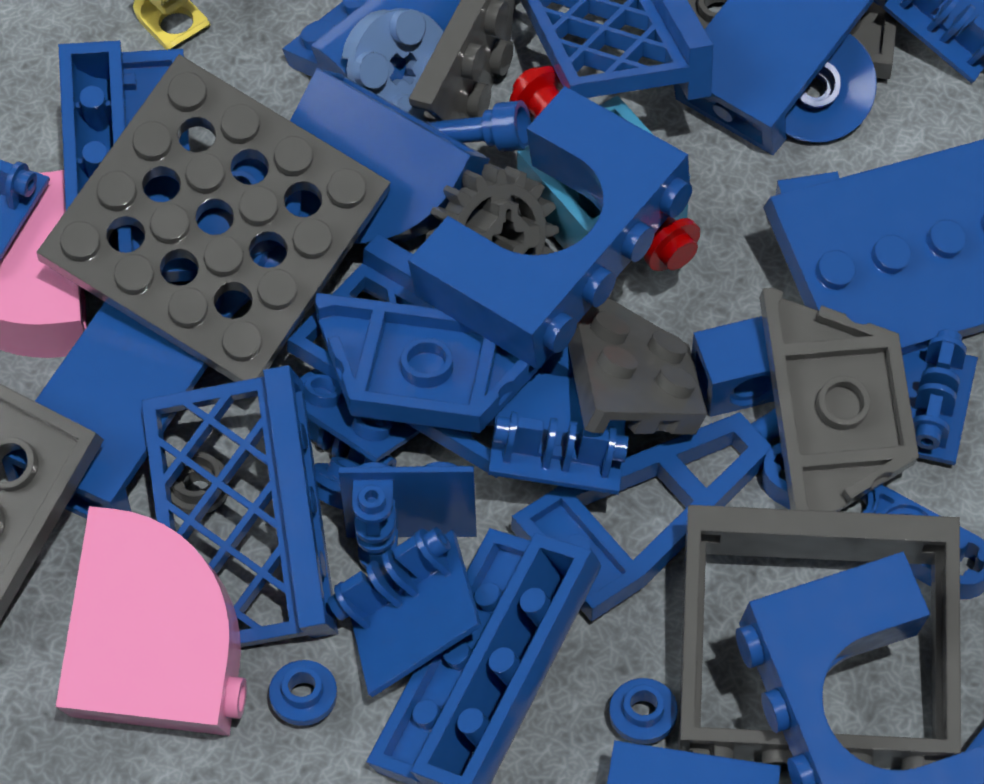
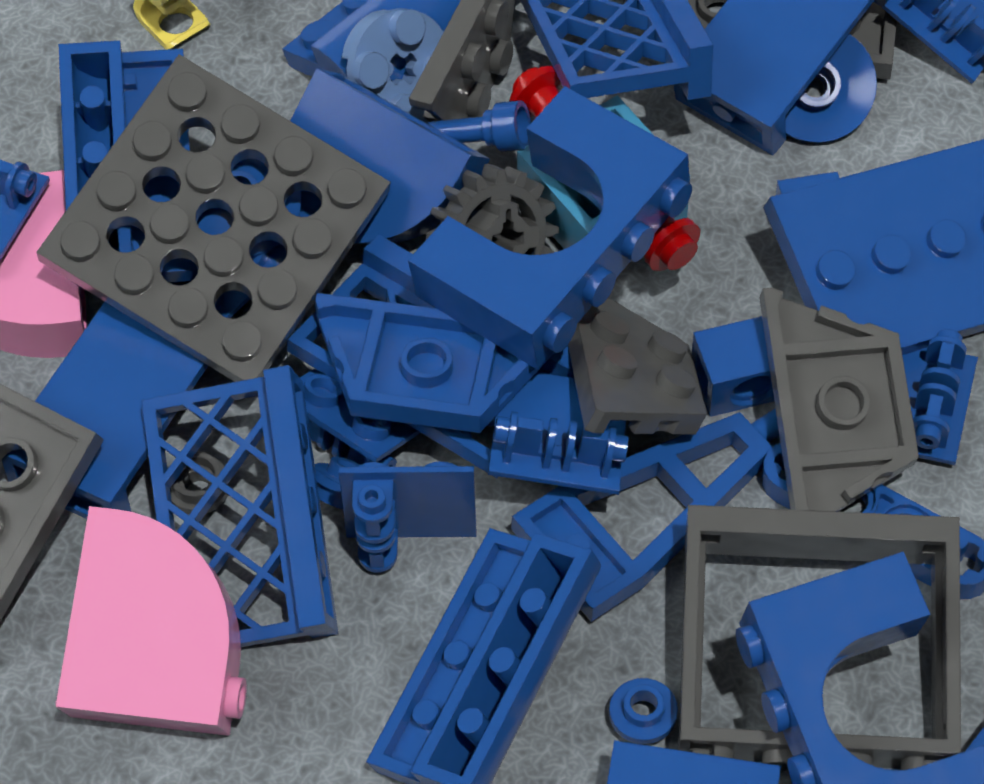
blue plate [269,660,337,726] -> none
blue hinge [328,527,482,697] -> none

